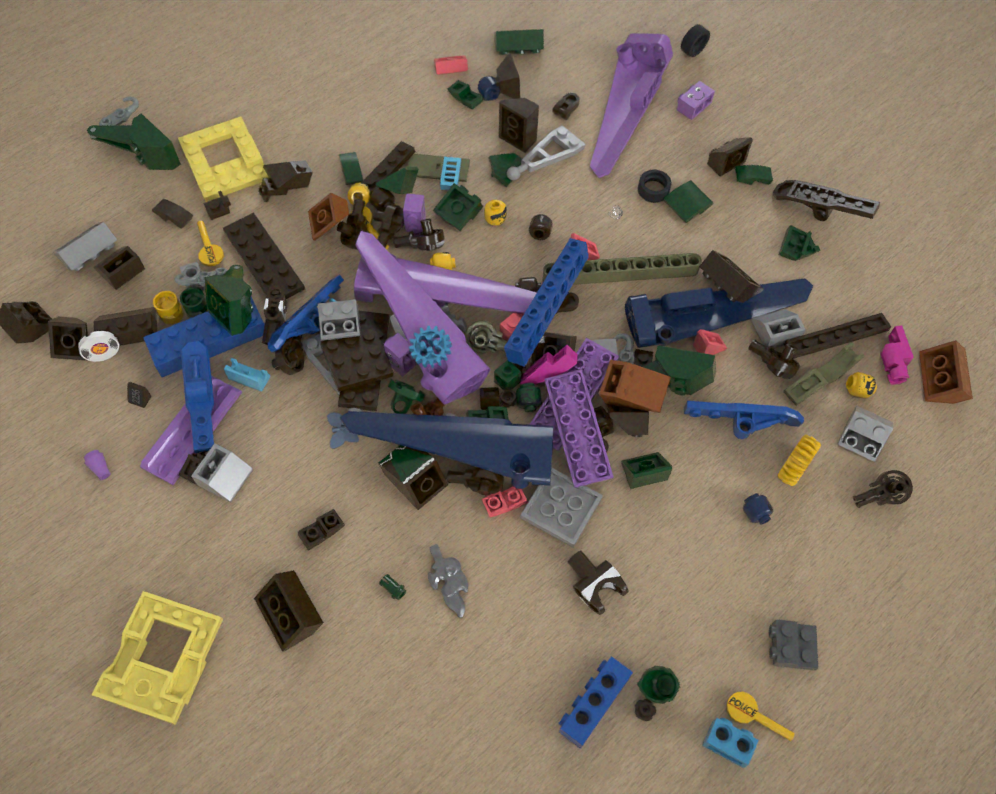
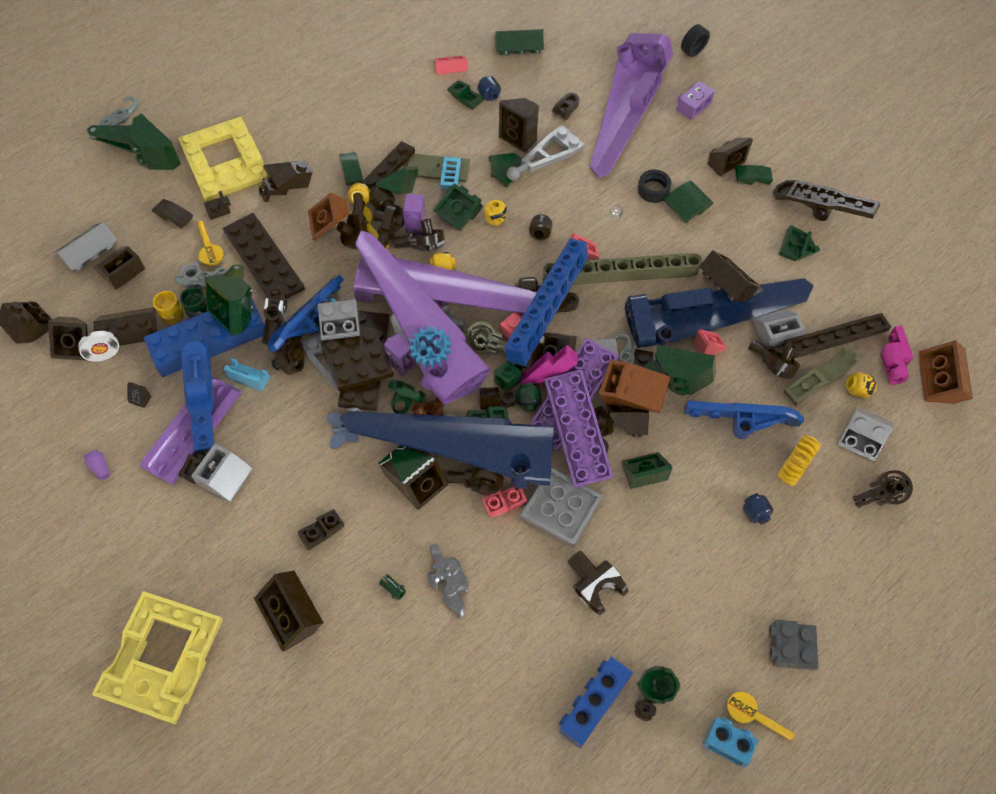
dark brown slope [494,53,520,99] -> none

